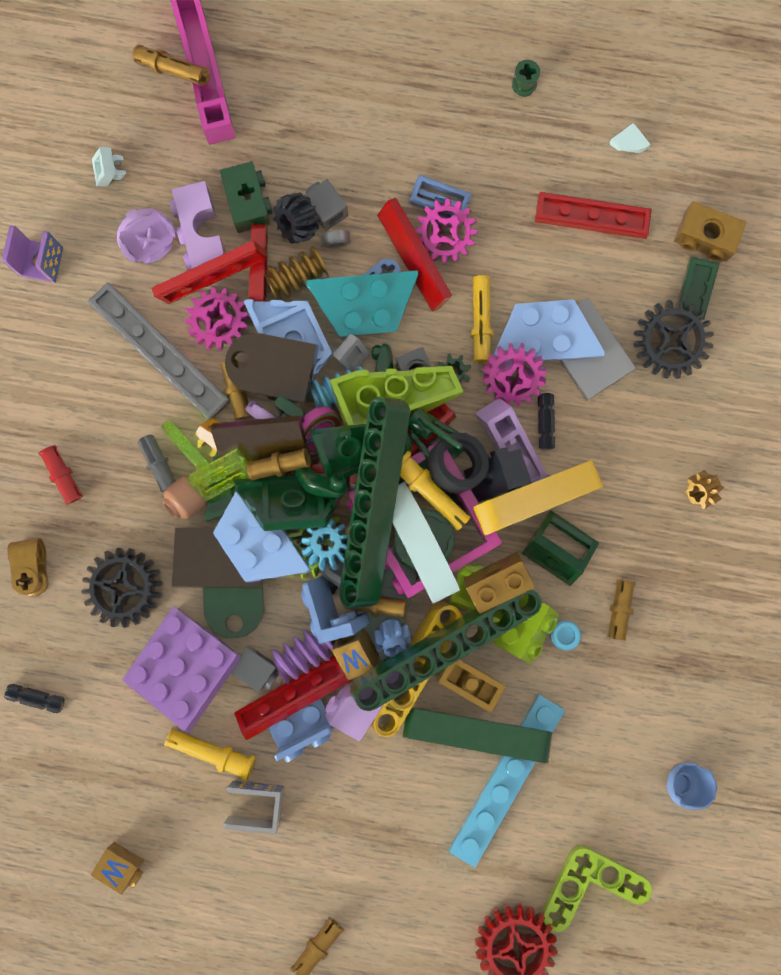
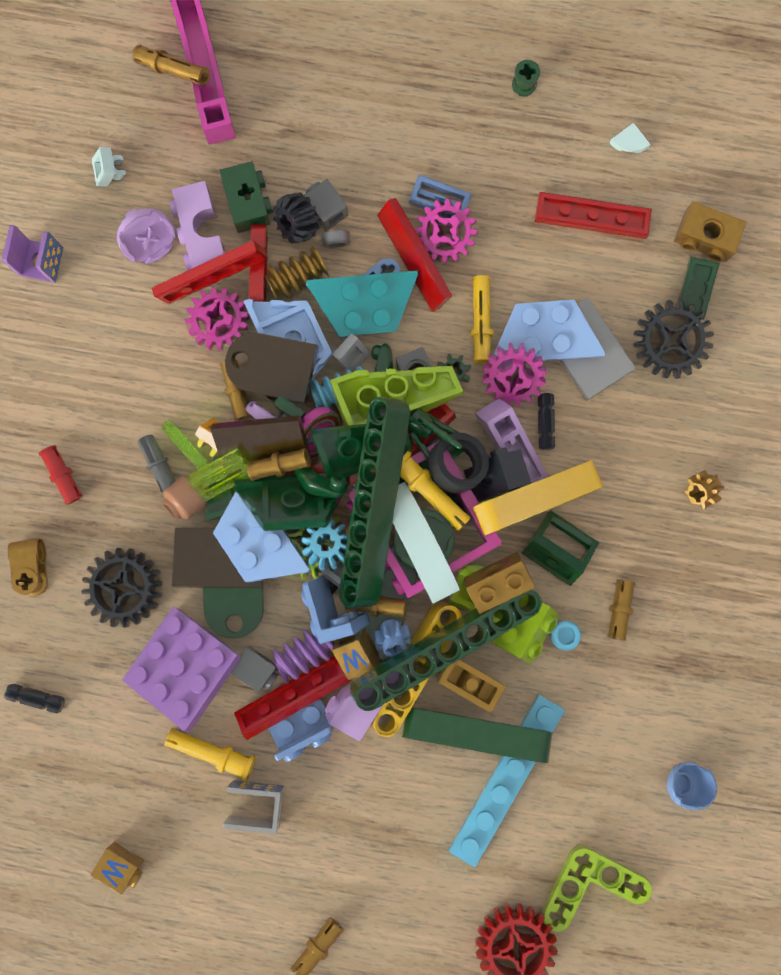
flat silver tile [87,282,230,420] -> none

